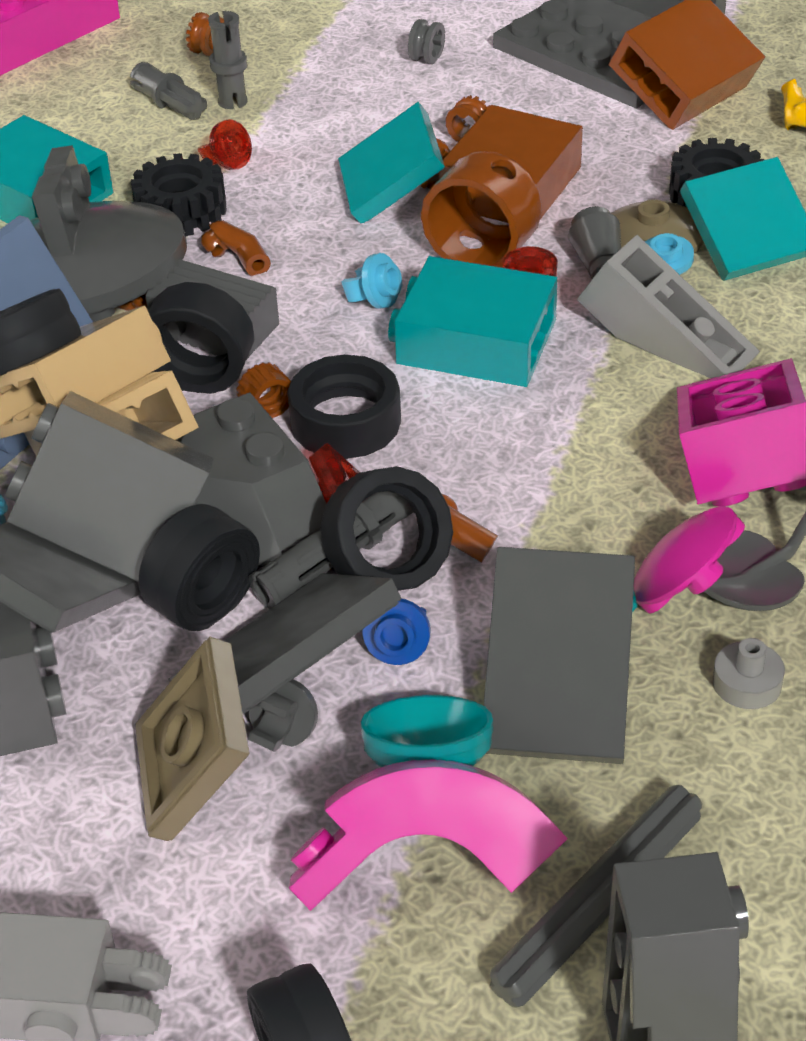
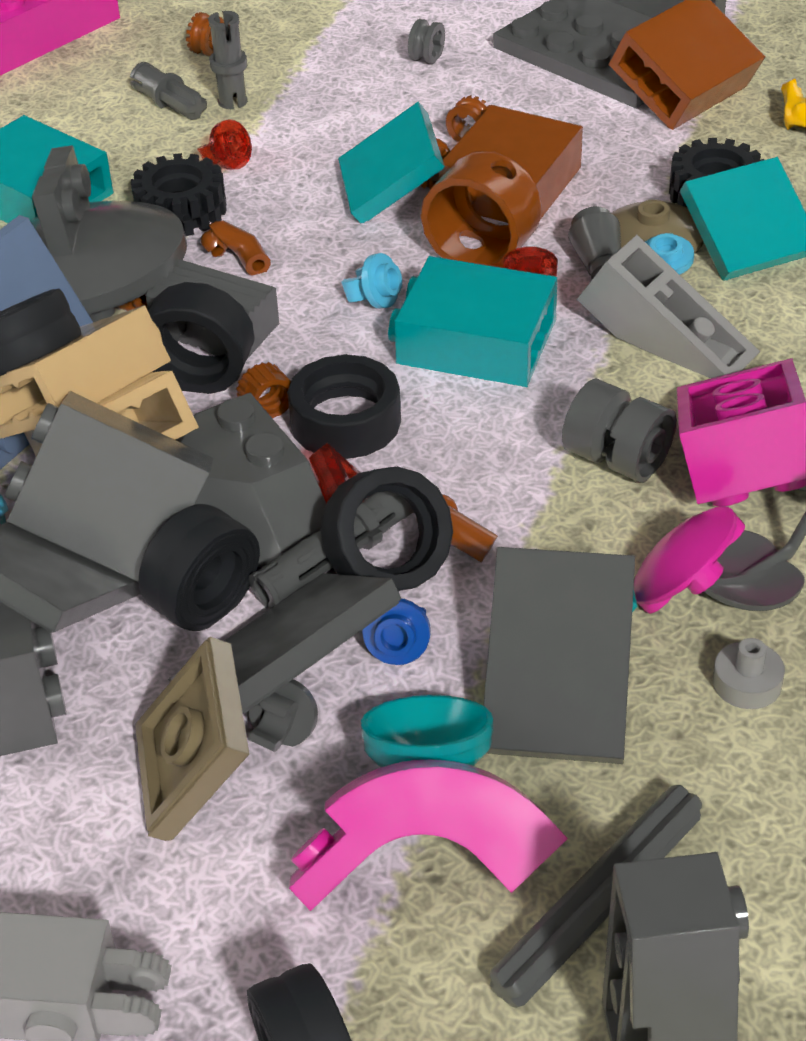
none -> dark grey wheel [562,378,677,483]

